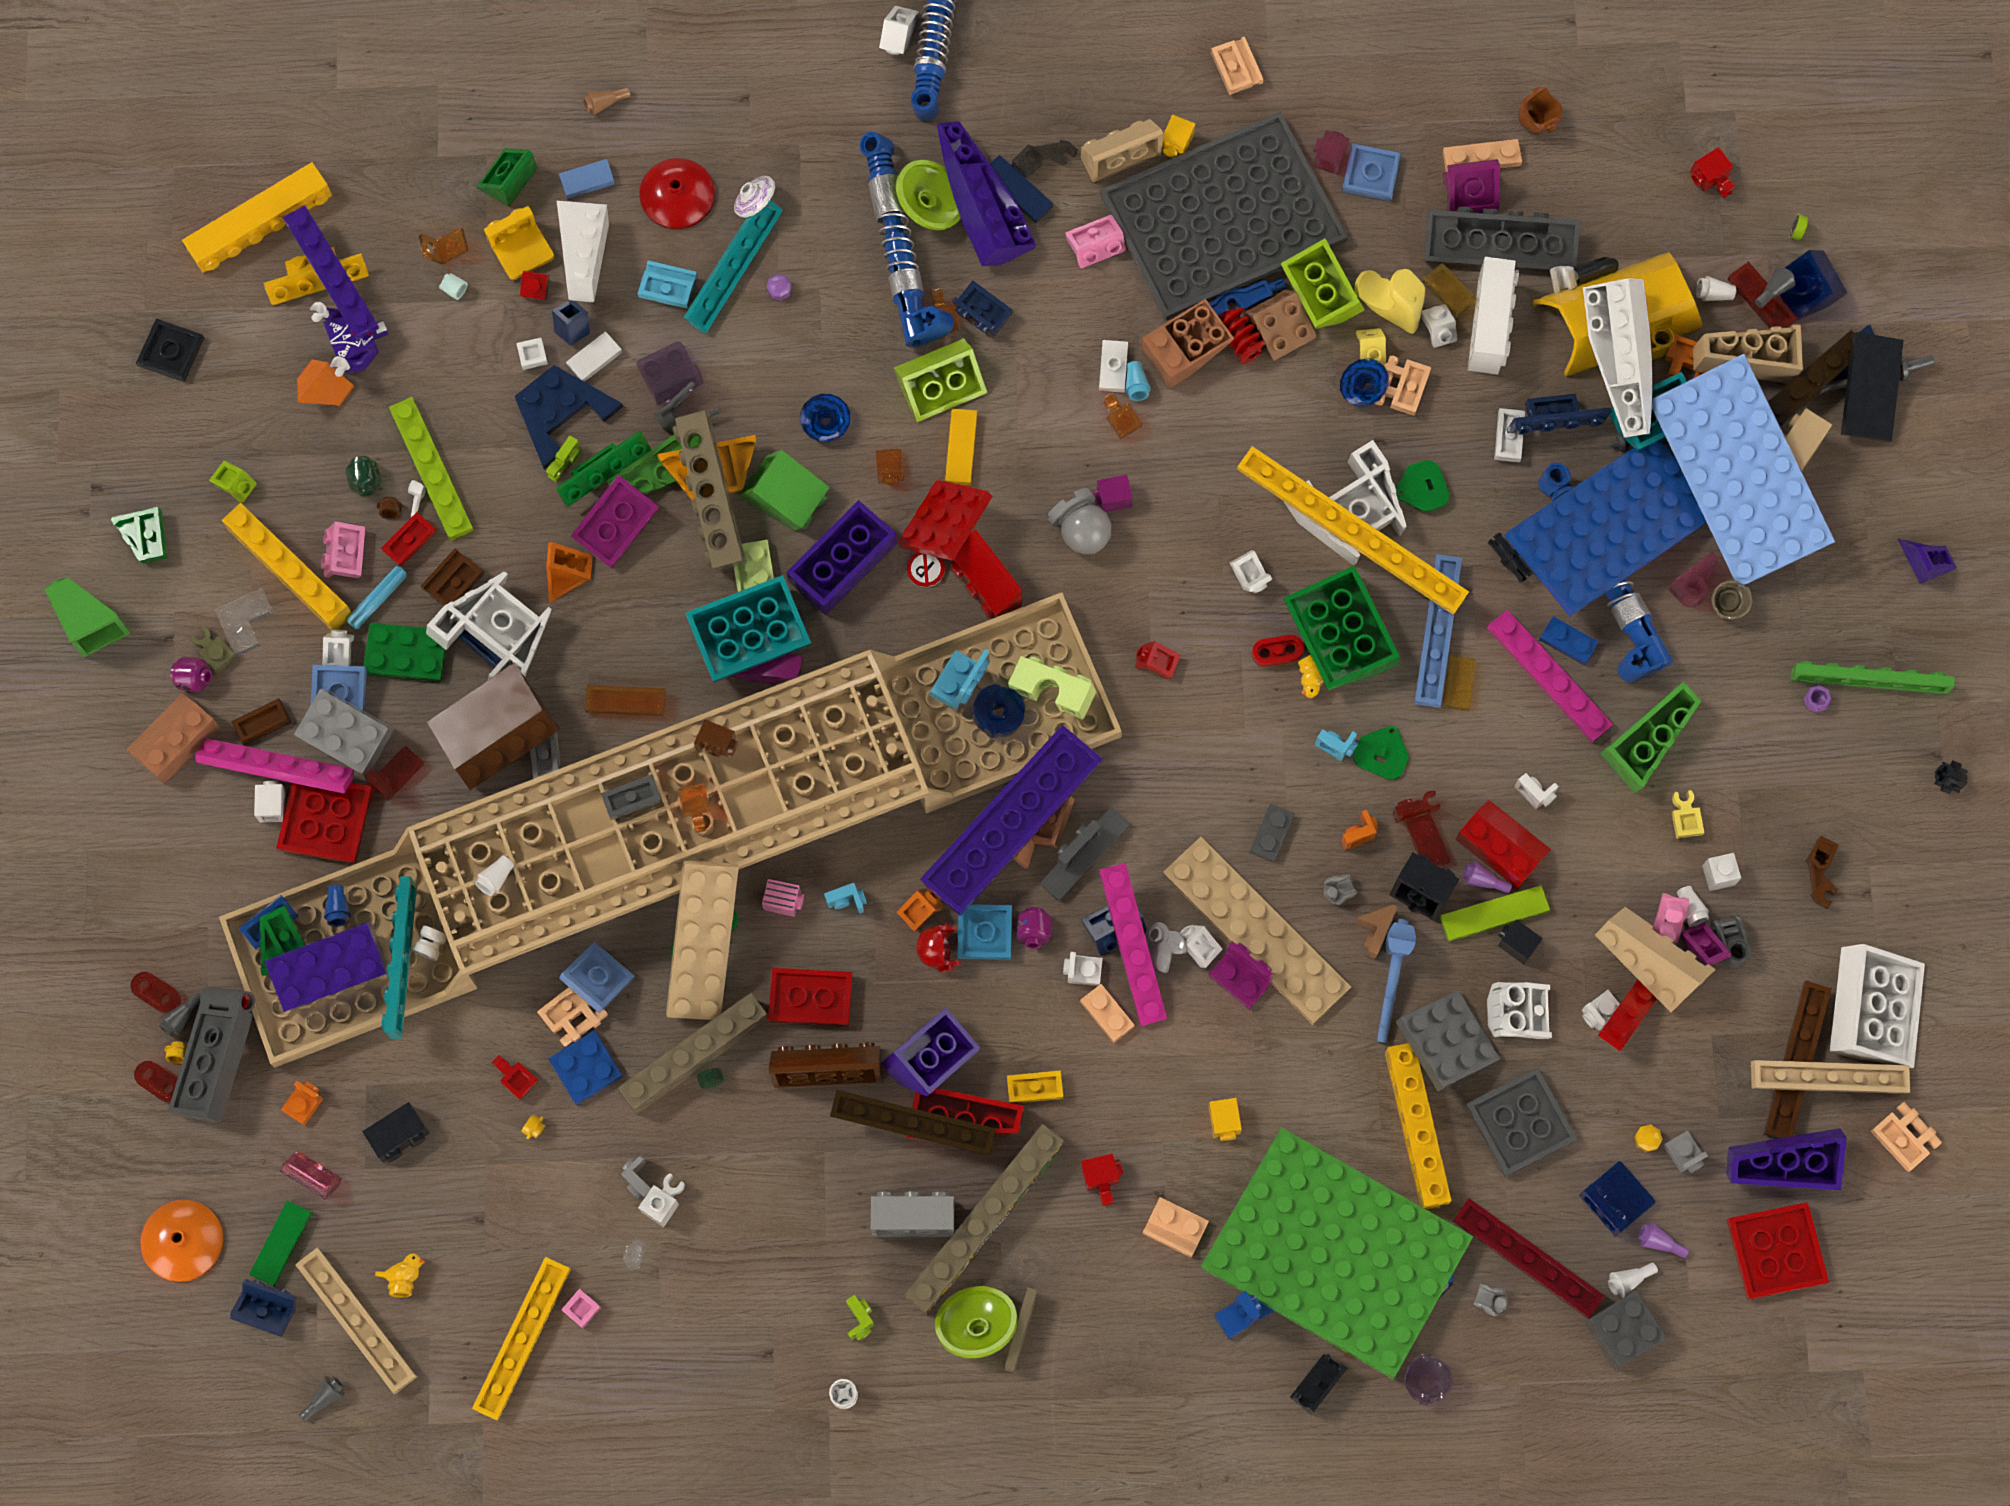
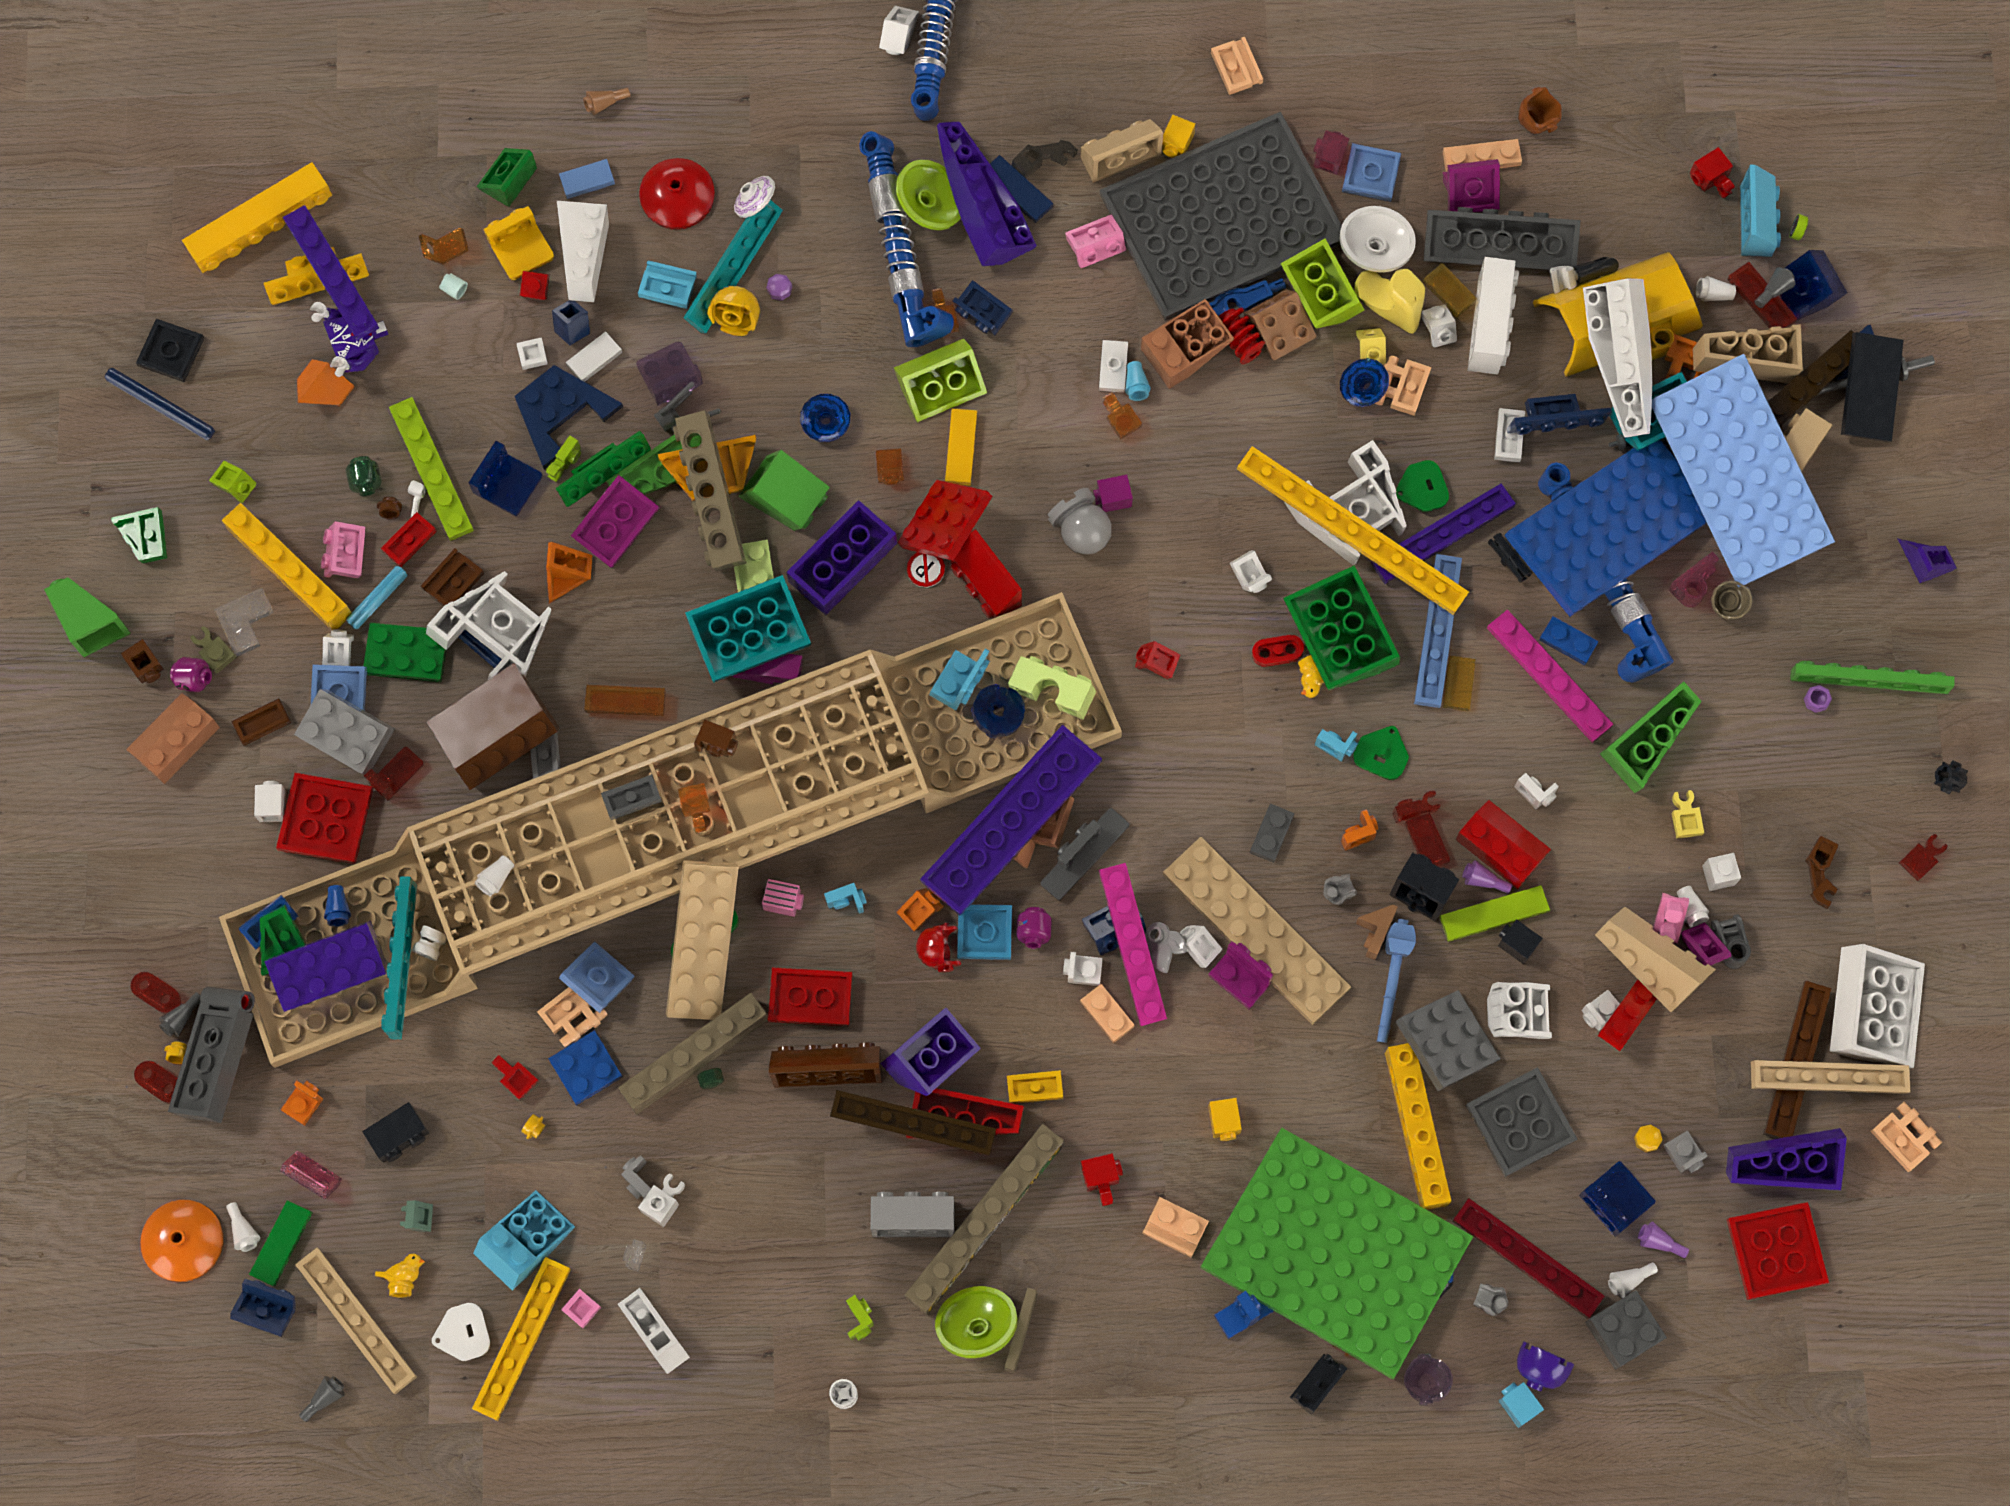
dark pink plate [195,738,355,793] -> none
none -> dark blue axle [104,368,215,440]
none -> reddish brown brick [120,639,164,684]
none -> white cone [226,1202,260,1252]
none -> sand green tile [400,1200,433,1232]
none -> white piece [432,1303,490,1361]
none -> clear blue bracket [468,441,543,516]
none -> medium azure slope [473,1190,575,1290]
none -> white slope [618,1288,690,1374]
none -> yellow cylinder [707,286,760,336]
none -> white dish [1340,206,1416,272]
none -> dark purple plate [1371,483,1516,584]
none -> medium azure brick [1498,1382,1544,1428]
none -> dark purple cylinder [1517,1341,1574,1392]
none -> medium azure slope [1740,165,1781,257]
none -> clear red plate [1899,834,1948,881]

